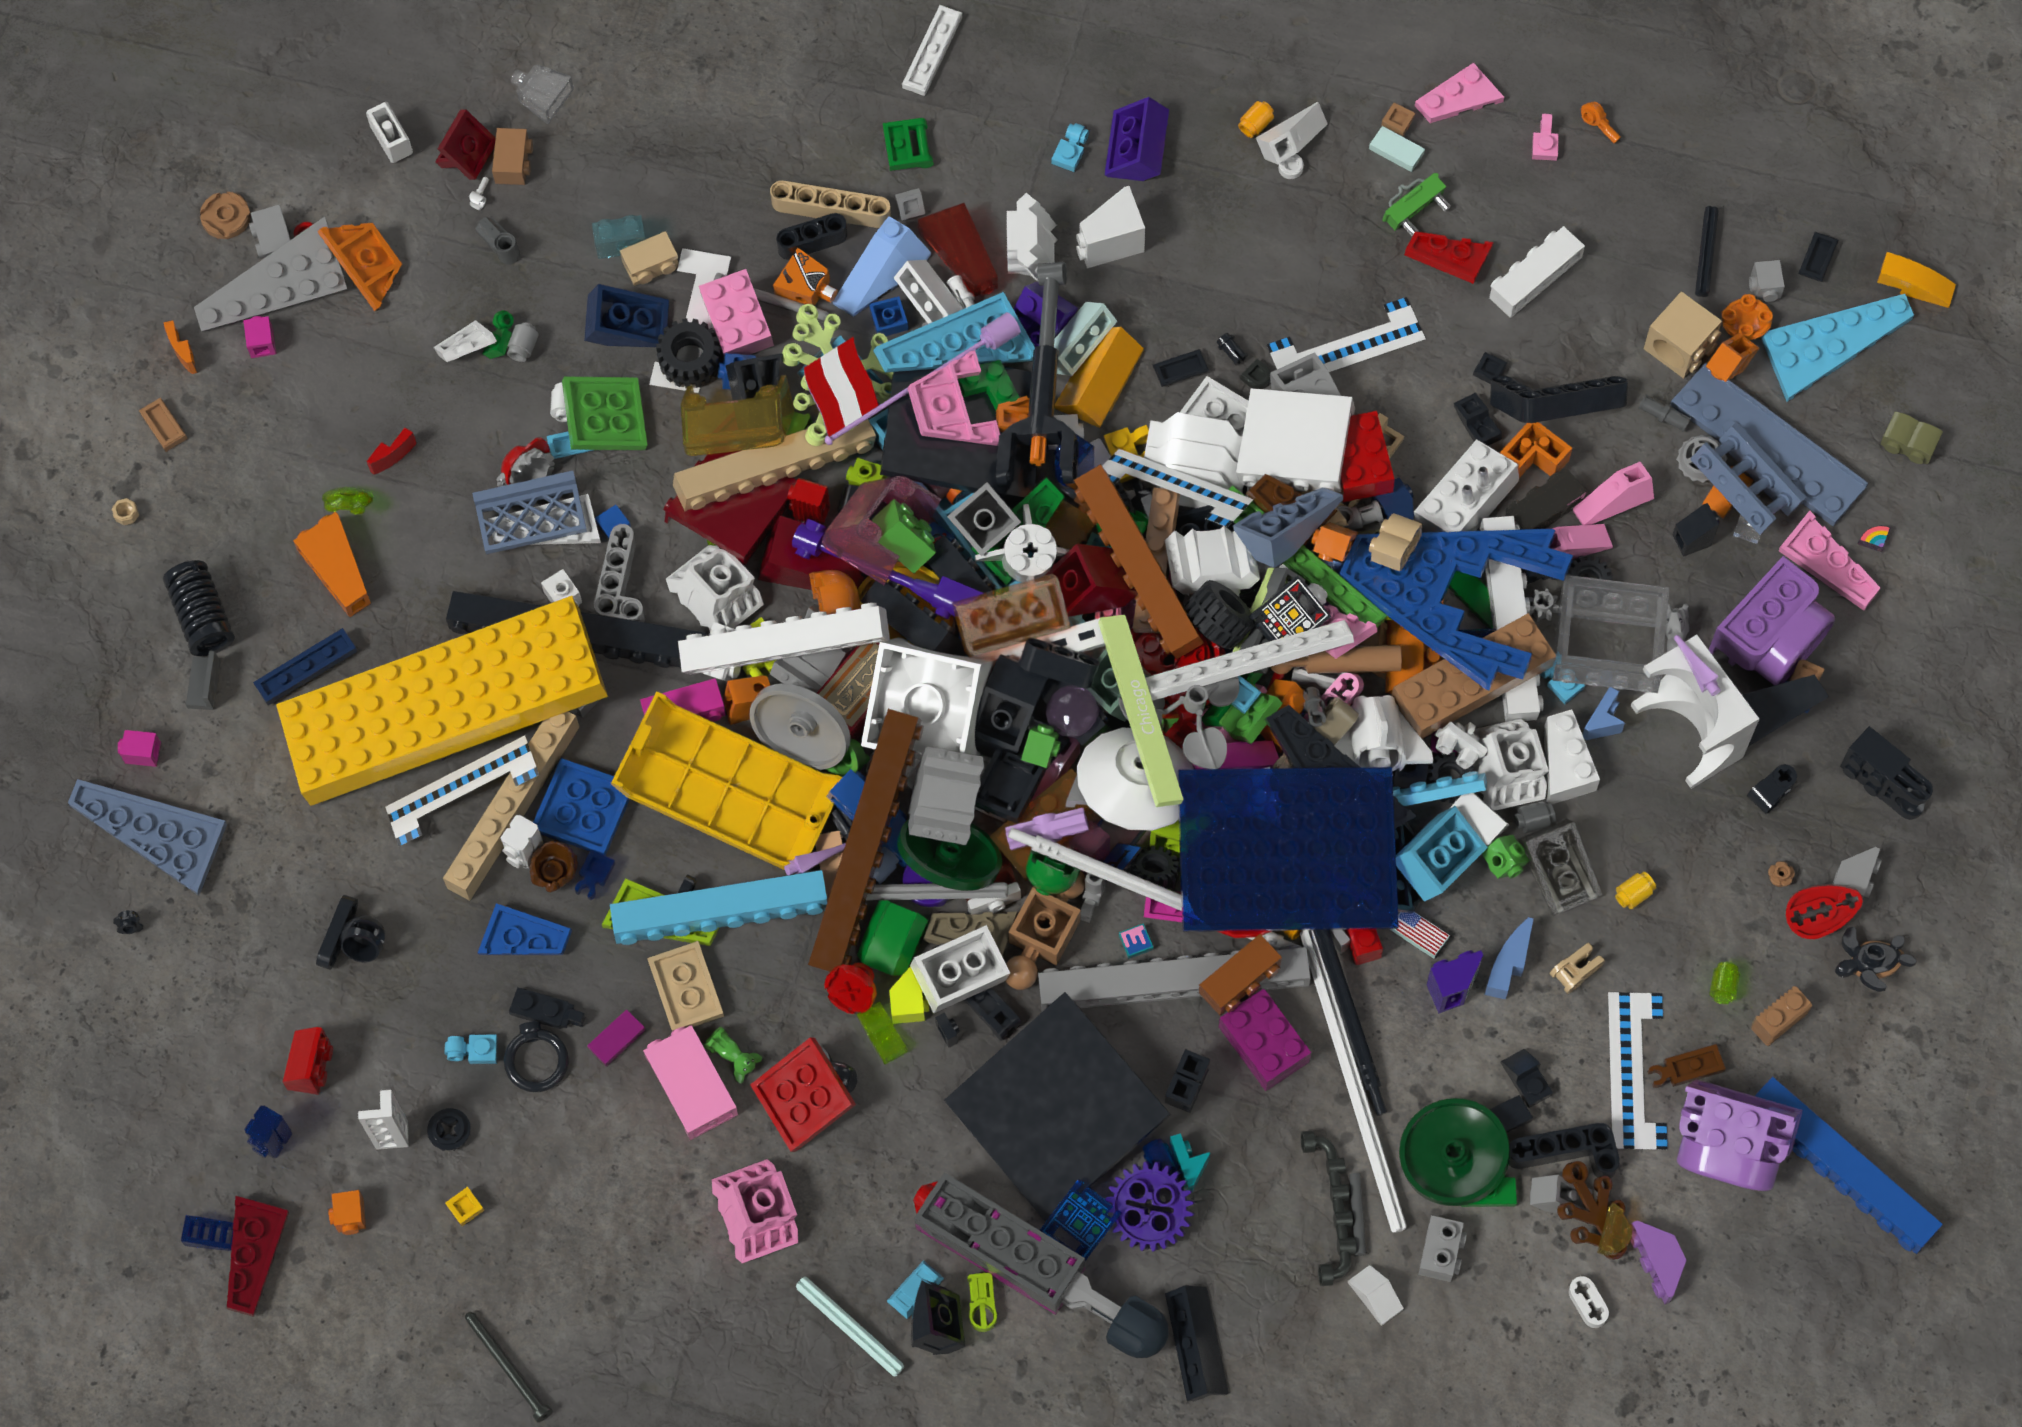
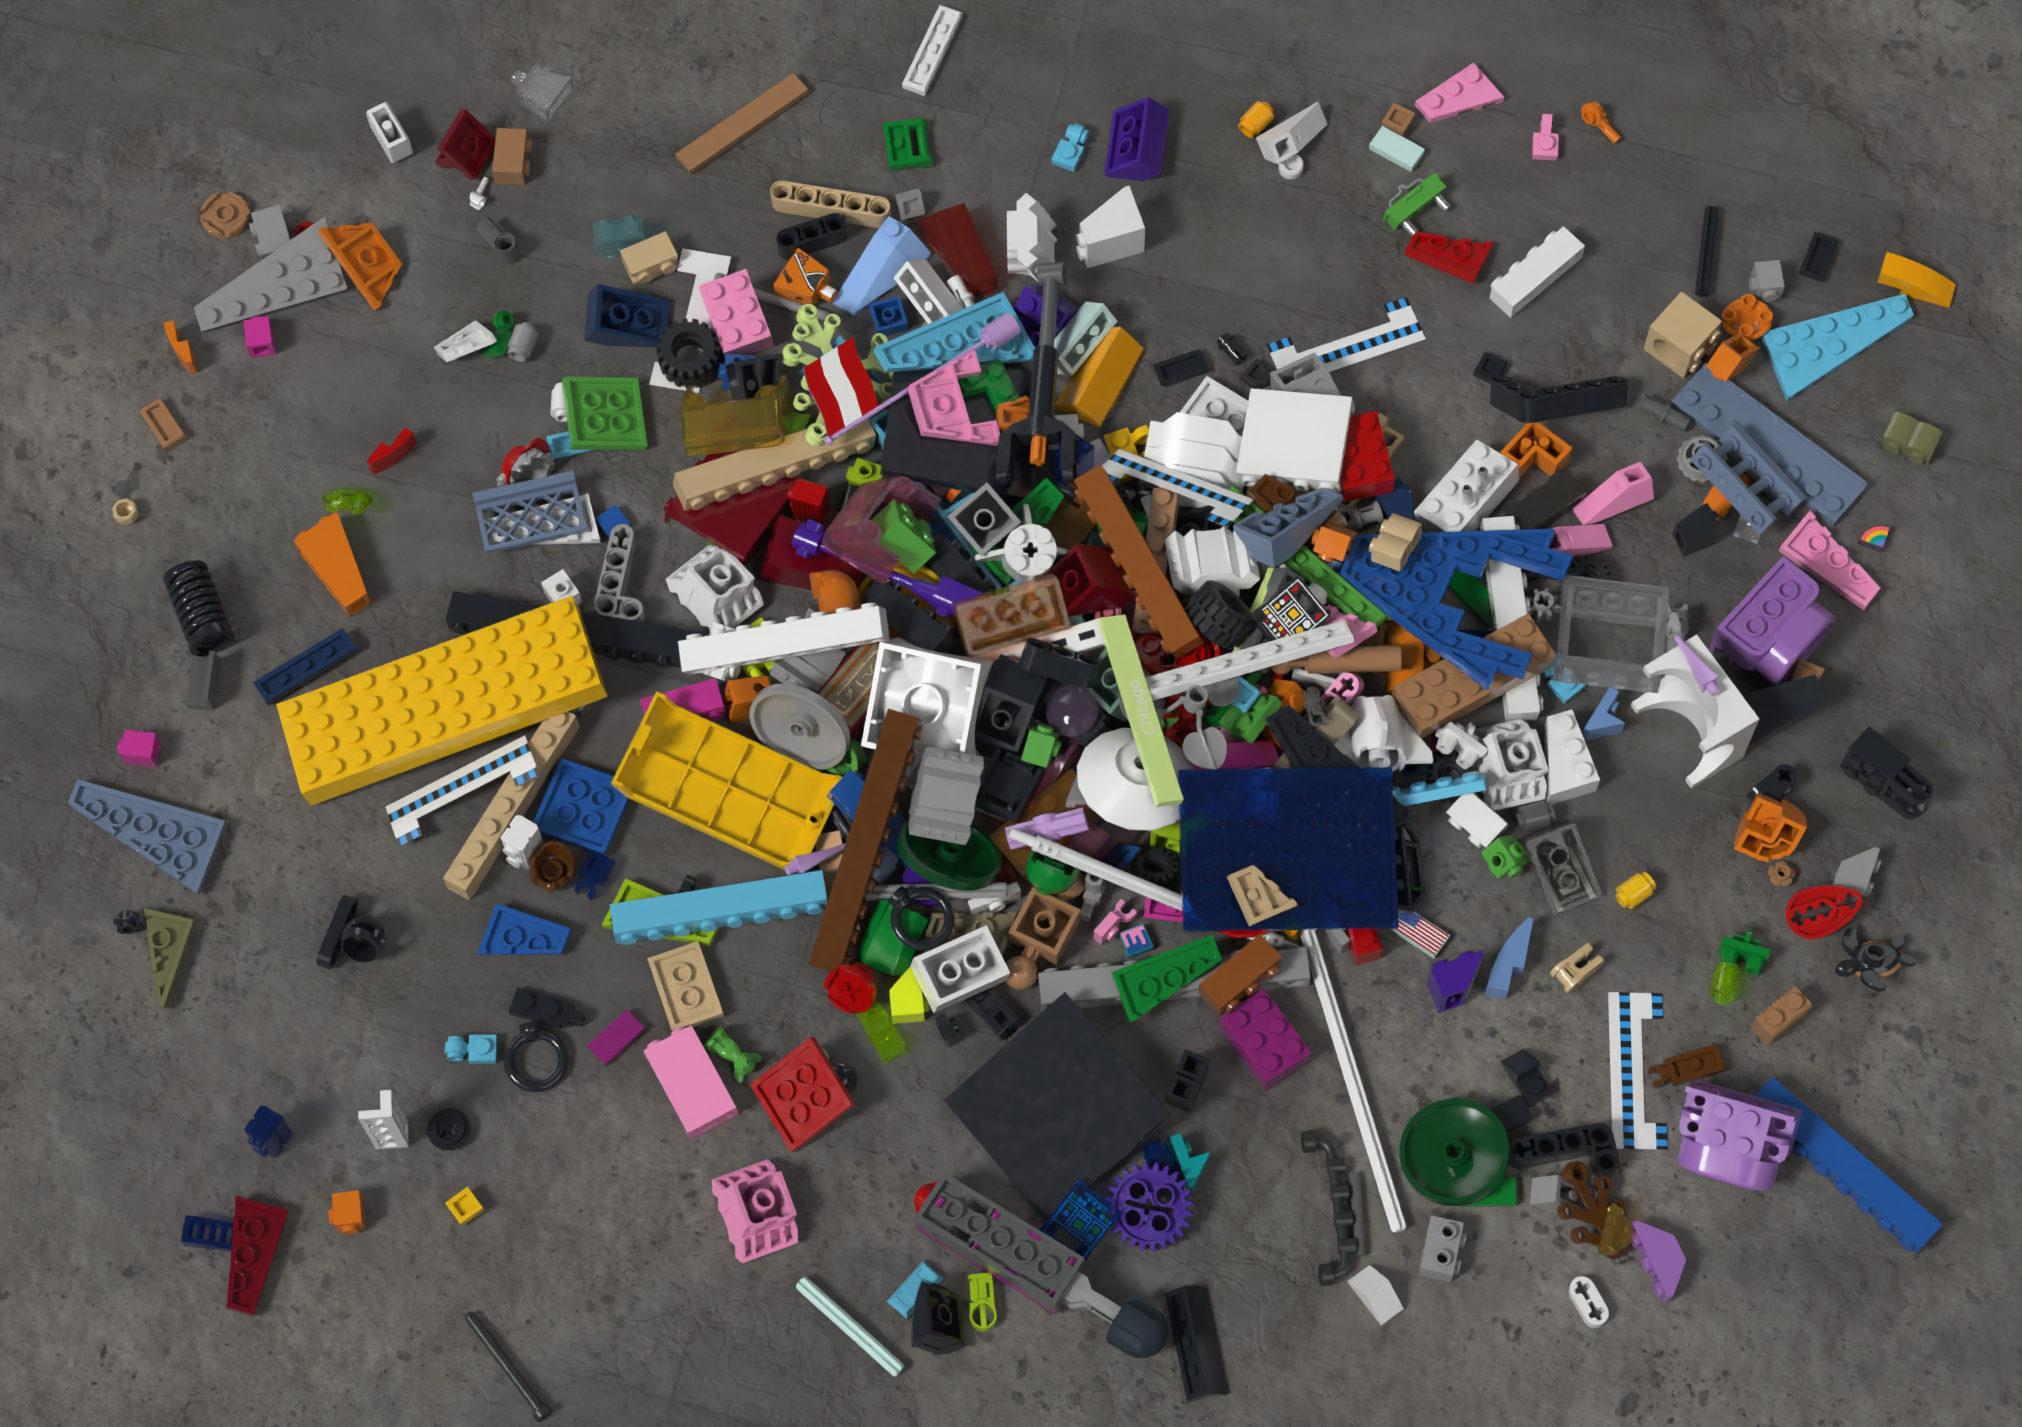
red slope [283,1027,333,1095] -> none
black axle [1277,808,1388,1116] -> none
medium azure brick [1392,806,1488,901] -> none
black slope [1454,392,1502,446] -> none
none -> olive wing [144,908,196,1009]
none -> medium nougat tile [675,73,809,175]
none -> black piece [888,886,955,950]
none -> bright pink plate [1094,899,1137,945]
none -> green wing [1111,935,1222,1023]
none -> tan wing [1227,865,1297,926]
none -> green hips [1717,928,1771,976]
none -> orange brick [1734,793,1807,862]

